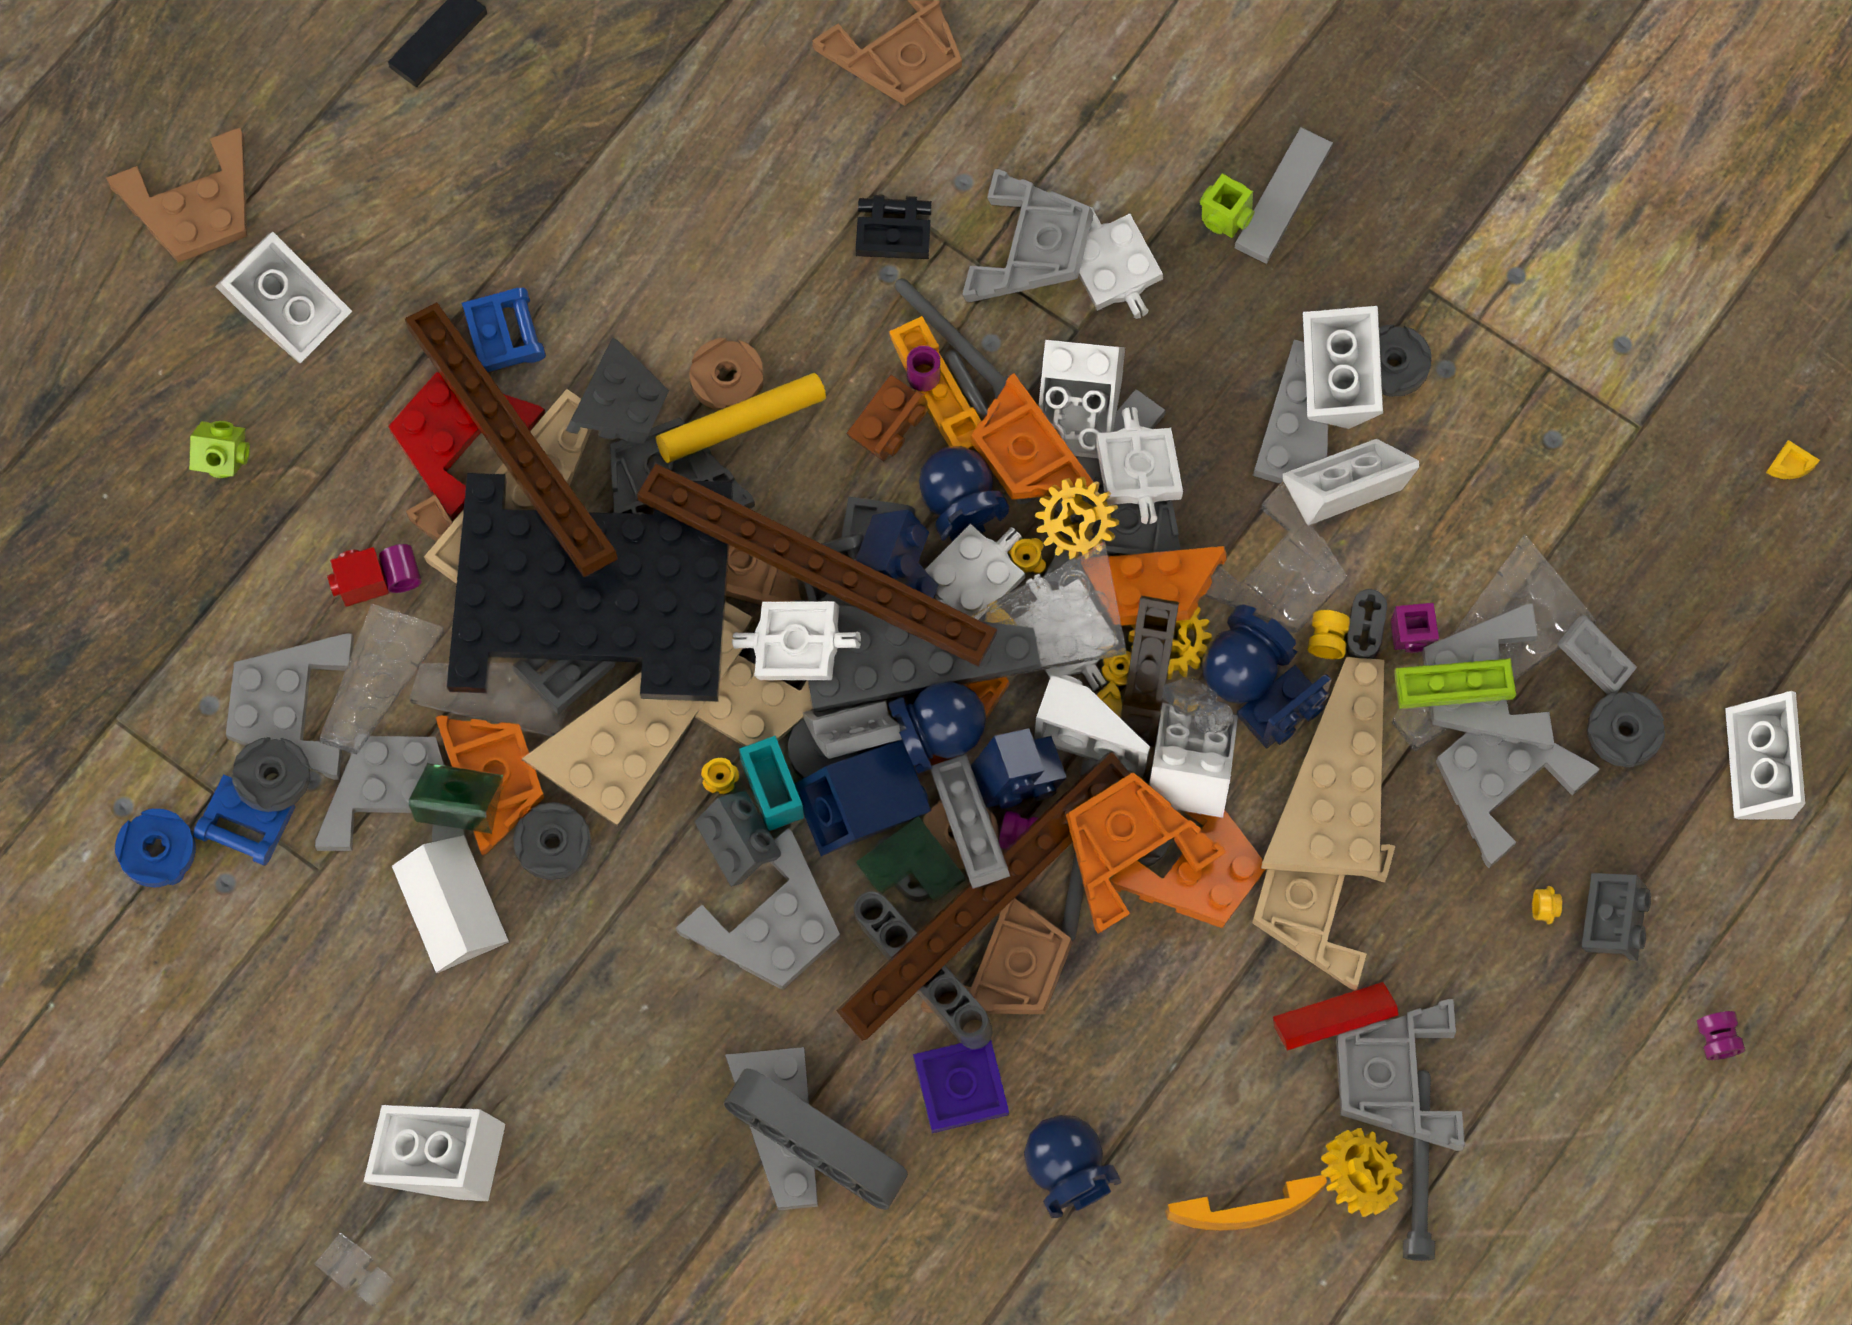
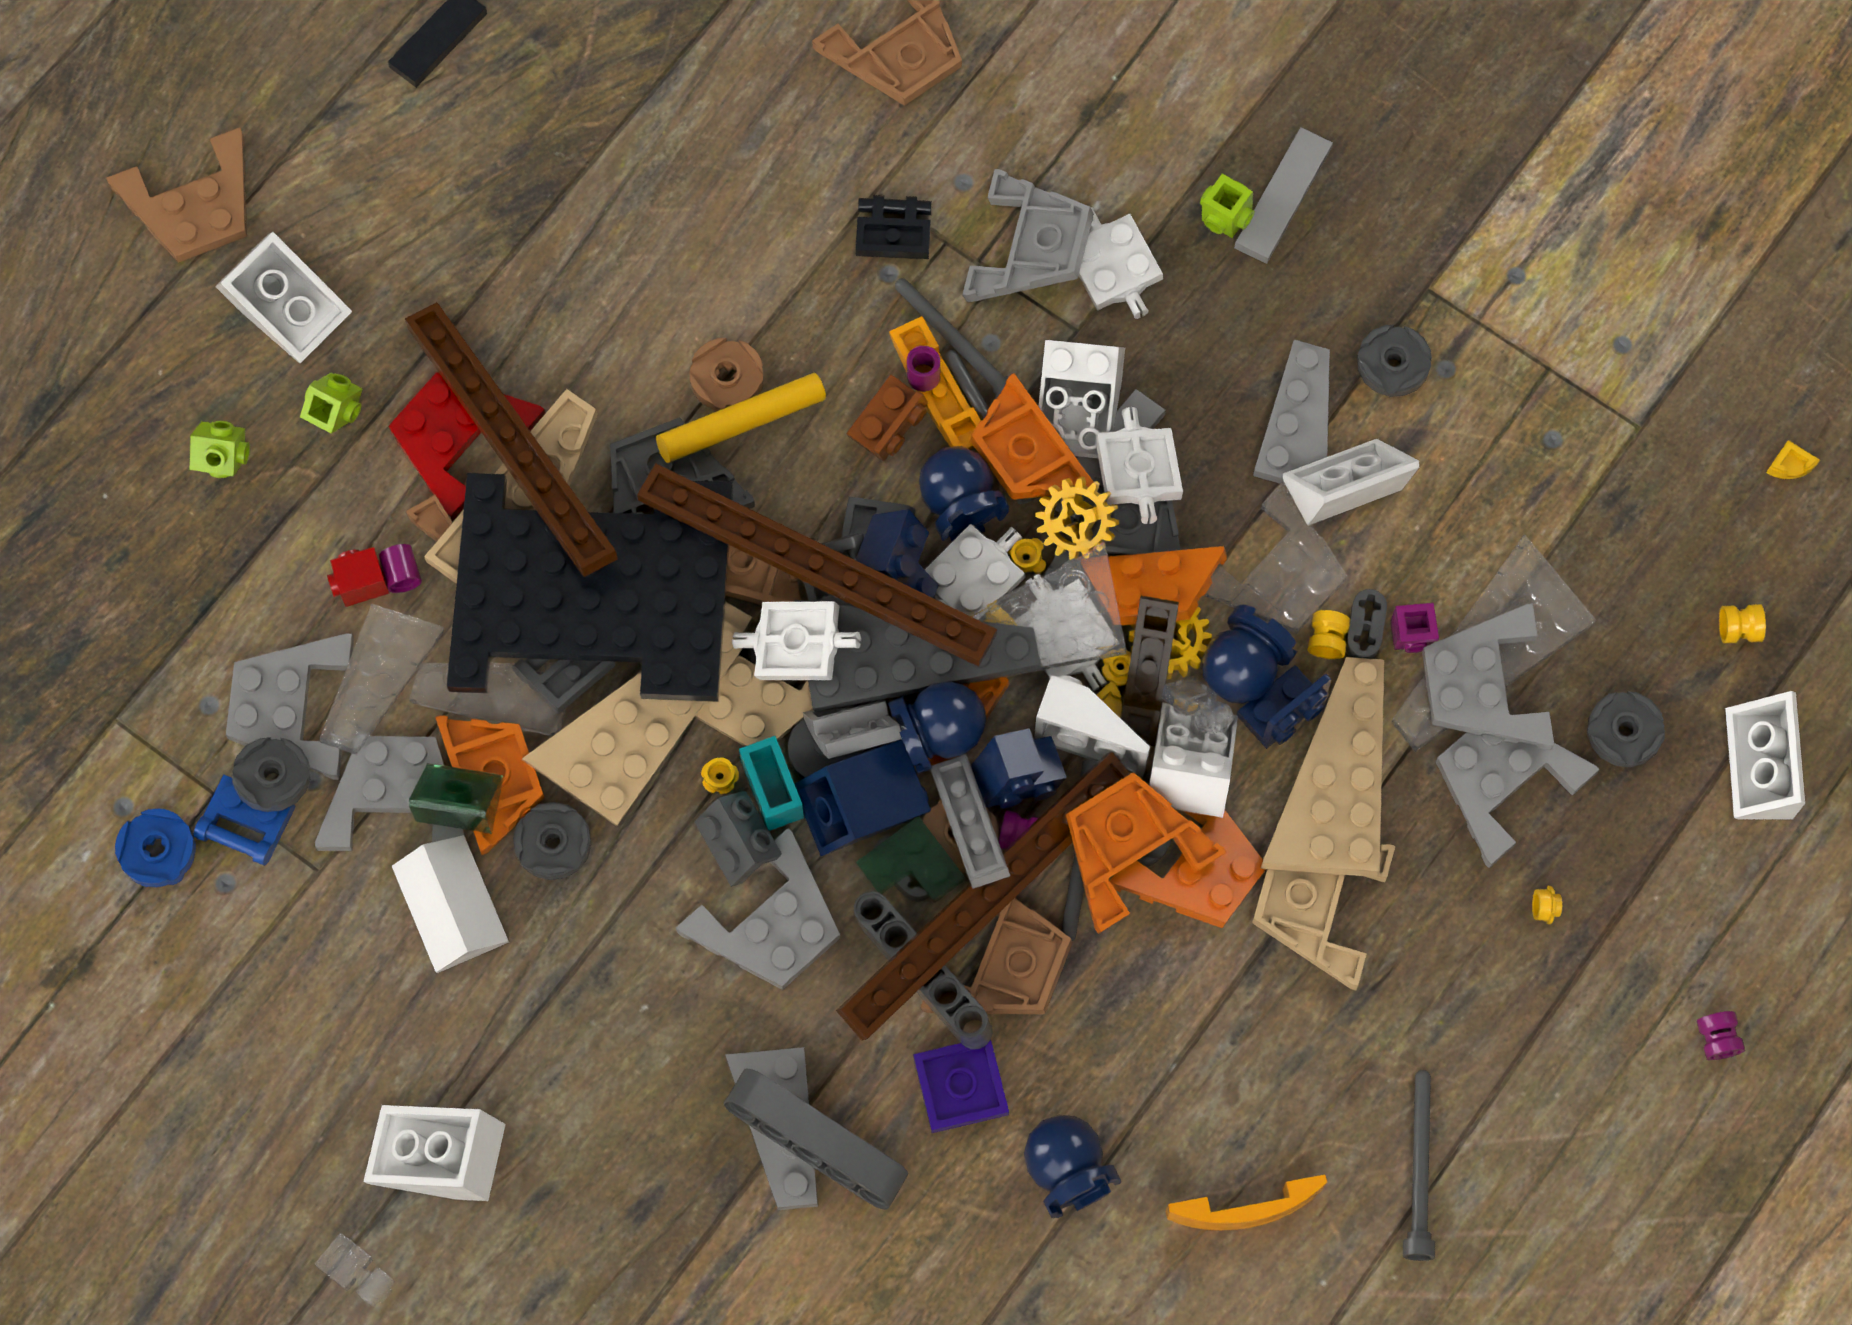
blue plate [462,288,546,372] -> none
dark grey wing [566,338,669,444] -> none
red tile [1273,982,1398,1051] -> none
white slope [1303,306,1383,429] -> none
yellow gear [1321,1128,1403,1217] -> none
light grey wing [1336,999,1465,1151] -> none
lime tile [1394,658,1516,709] -> none
light grey plate [1557,615,1637,695] -> none
dark grey bracket [1582,873,1651,961] -> none
none -> lime brick [300,373,363,434]
none -> yellow wheel [1719,604,1766,643]

